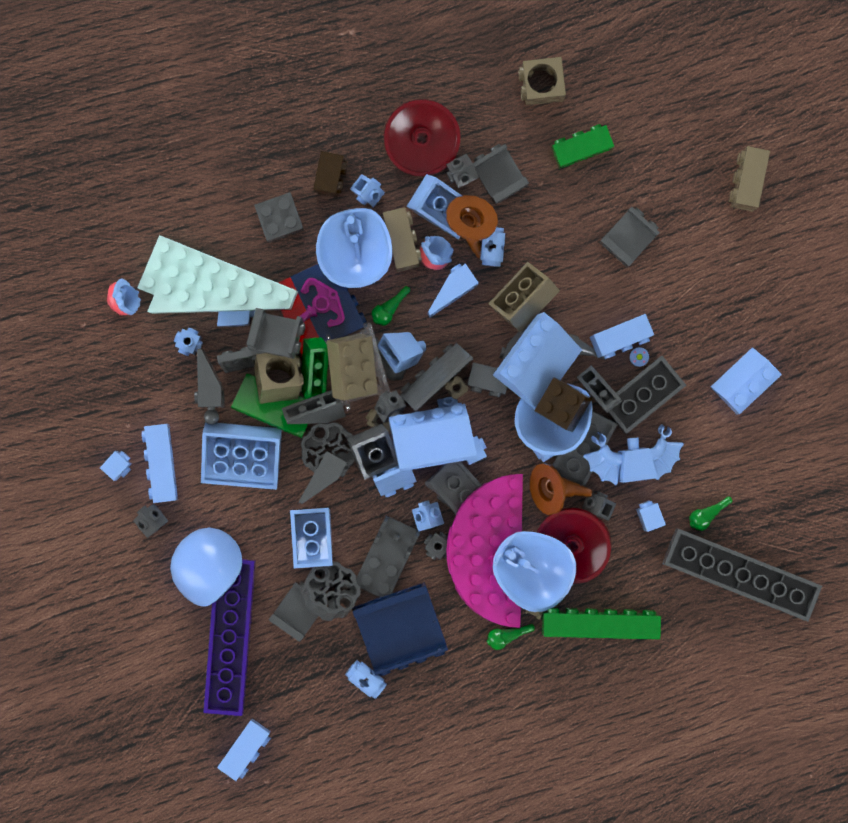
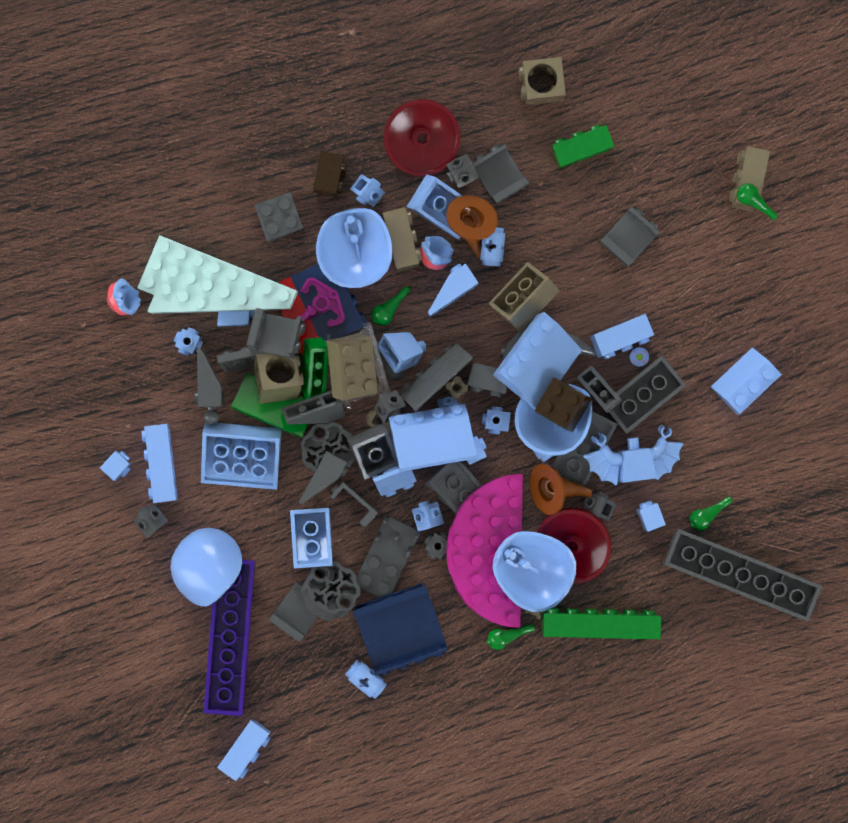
none -> dark grey panel [330,482,379,527]
none -> light blue brick [482,406,511,435]
none -> green piece [736,183,778,220]

